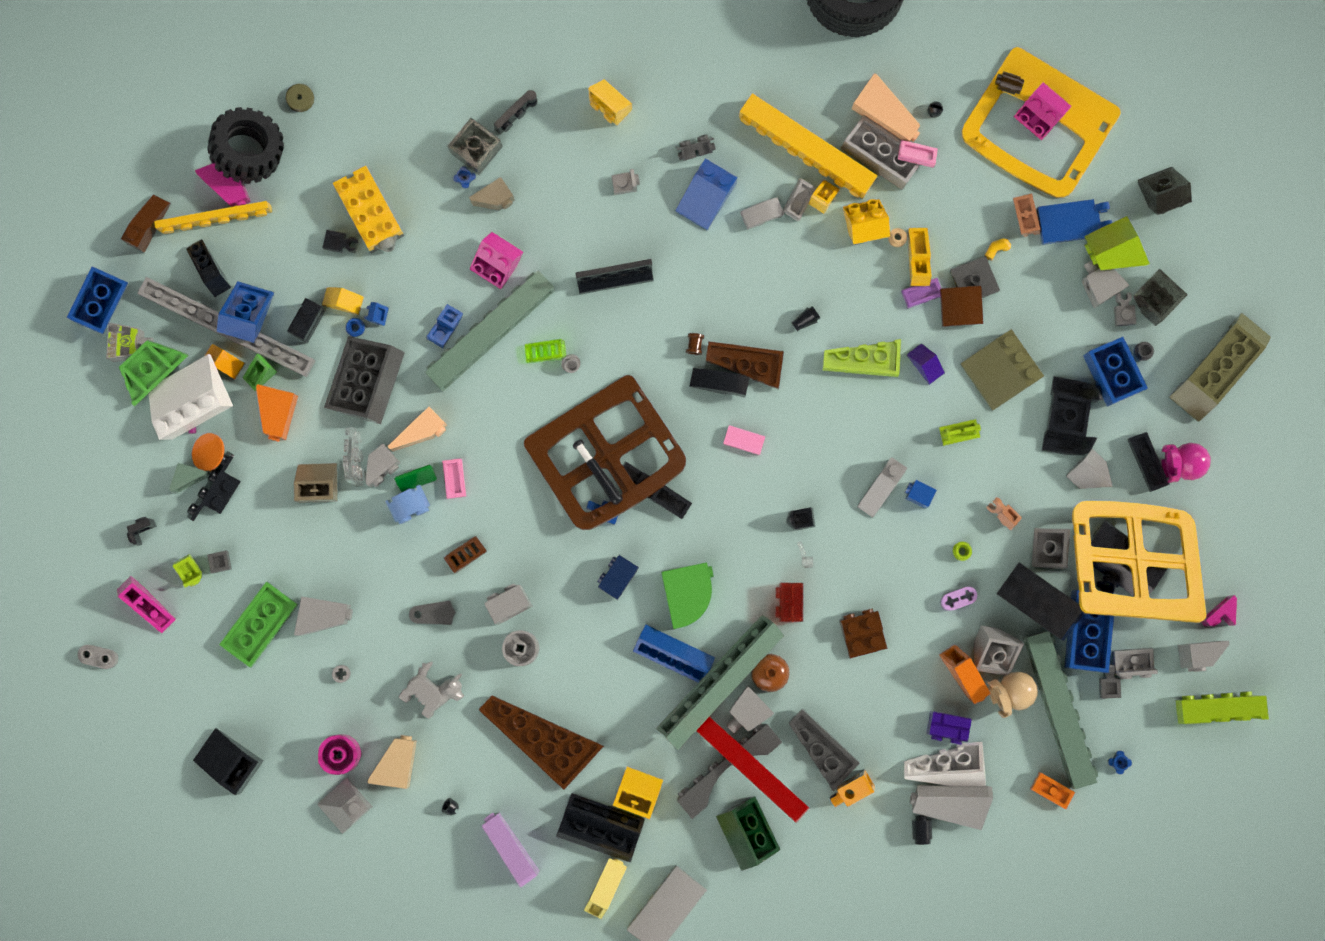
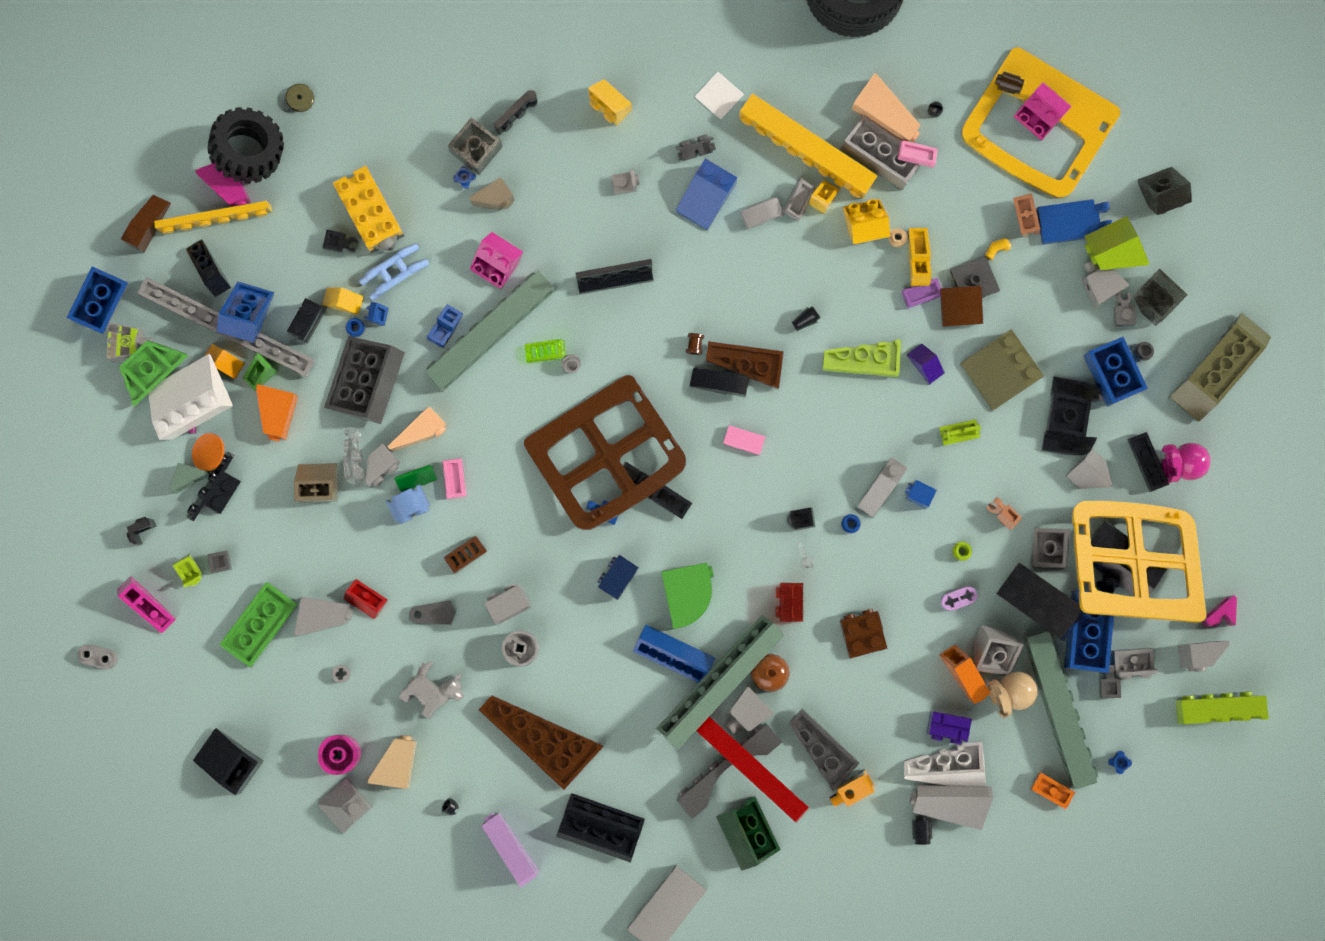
black piece [573,439,623,505] -> none
light yellow slope [584,858,627,919] -> none
yellow slope [613,766,663,819] -> none
none -> red slope [343,579,388,619]
none -> light blue piece [359,243,429,301]
none -> white sticker [695,72,744,120]
none -> blue plate [841,514,861,533]

